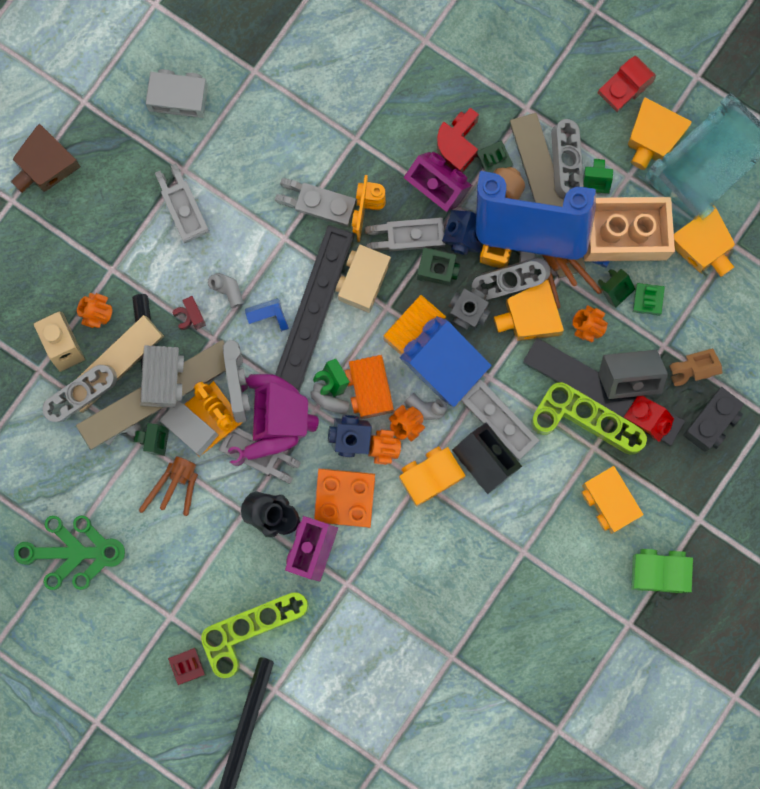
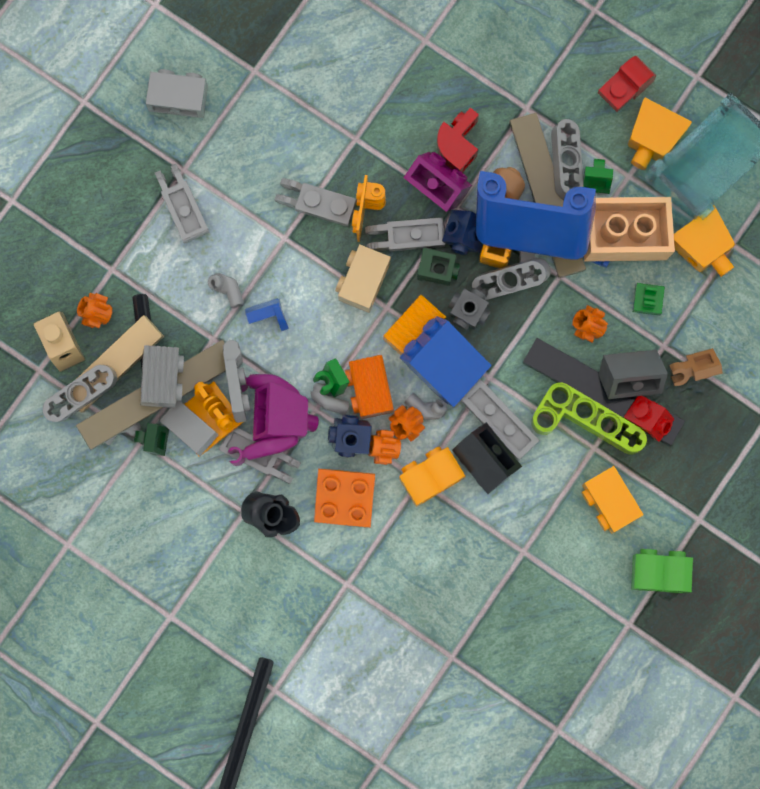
reddish brown torso [10,123,81,193] -> none
green plant [14,515,125,590] -> none
dark orange plant [139,456,198,516] -> none
dark red tile [168,648,206,685] -> none
dark red tile [172,296,206,330] -> none
lime beam [201,592,309,678] -> none
black tile [275,225,355,392] -> none
magenta brick [285,516,338,582] -> none
dark green tile [477,140,513,173] -> none
light orange torso [493,280,564,341] -> none
dark orange plant [542,255,602,309] -> none
dark green tile [598,269,635,308] -> none
black brick [683,387,744,452] -> none

